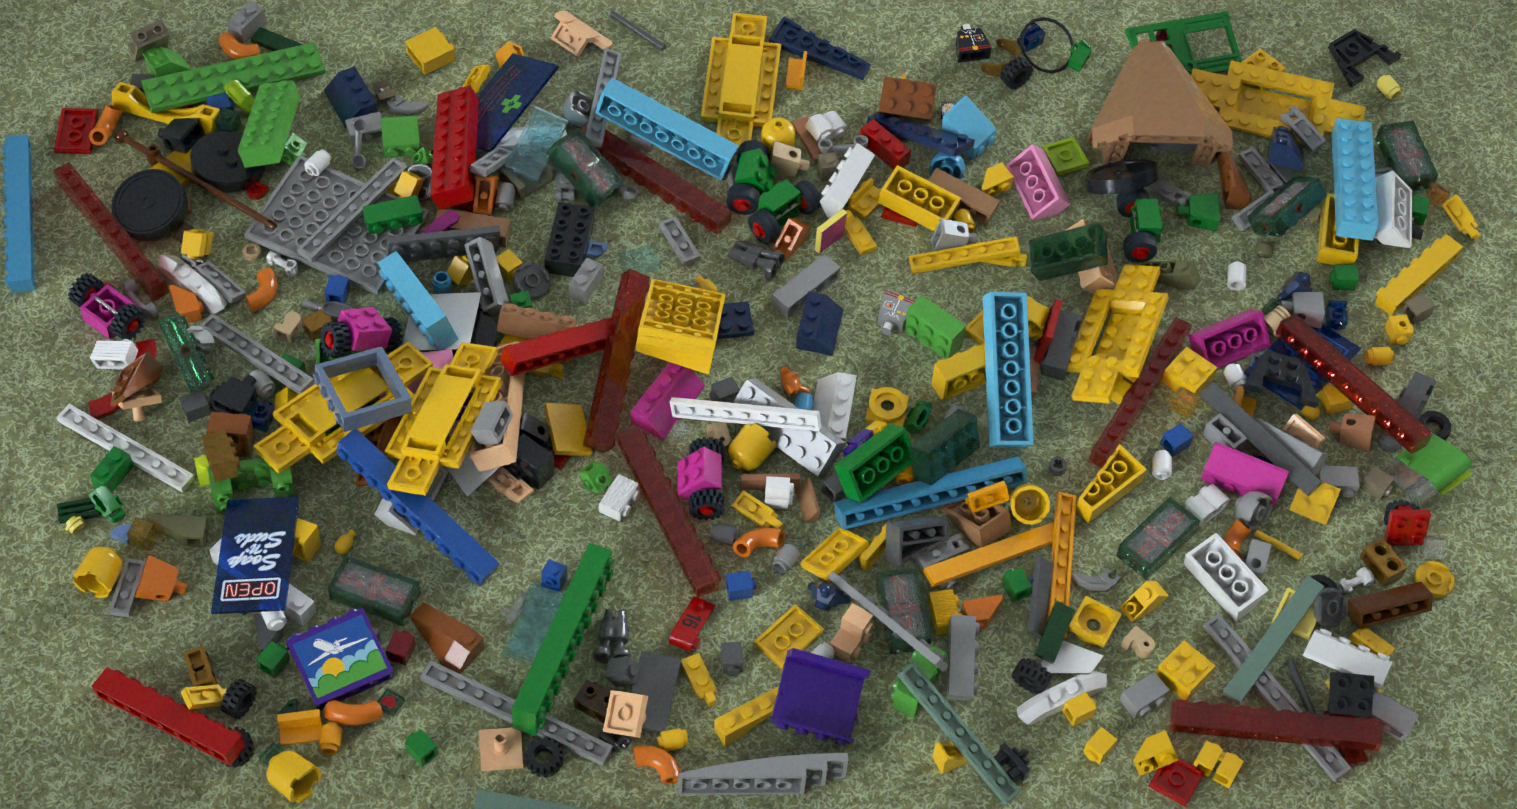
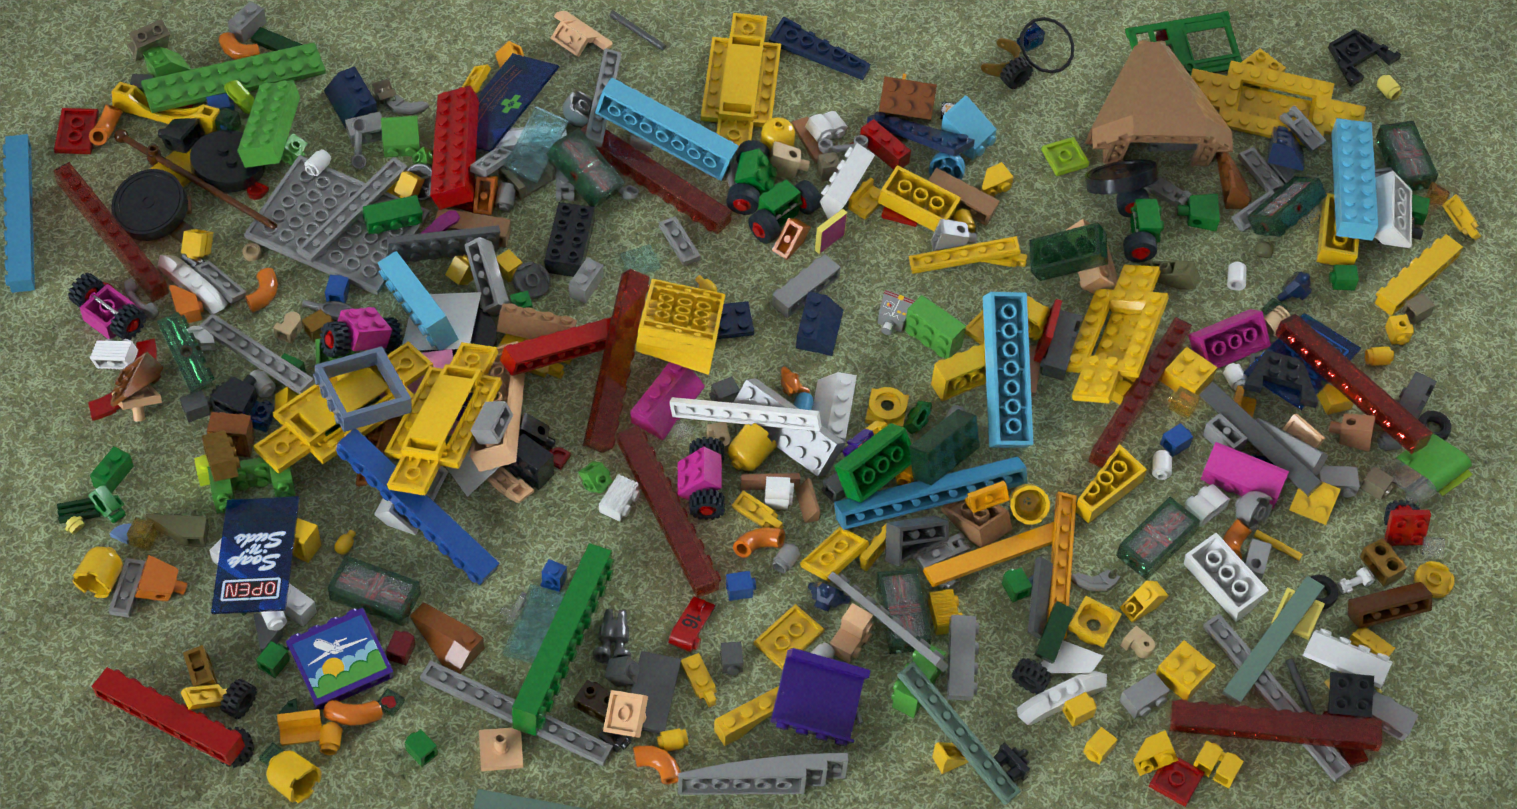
white plate [56,404,195,493] -> none
white bar [266,251,299,277] -> none
yellow brick [405,27,456,75] -> none
dark azure brick [432,271,452,294] -> none
black tyre [525,737,563,778] -> none
yellow tile [544,403,593,456] -> none
medium blue tile [586,241,607,259] -> none
dark grey brick [710,522,740,545] -> none
dark grey piece [728,241,785,281] -> none
light orange panel [785,51,807,90] -> none
yellow hinge [845,209,877,256] -> none
black torso [956,24,992,63] -> none
orange slope [961,594,1003,631] -> none
bright pink slope [1006,144,1071,221] -> none
dark grey bush [1049,457,1067,476] -> none
green piece [1067,40,1092,72] -> none
light grey torso [1280,292,1325,328] -> none
yellow cylinder [1294,400,1321,420] -> none
dark grey tile [1314,587,1347,628] -> none
clear blue brick [1325,300,1348,330] -> none

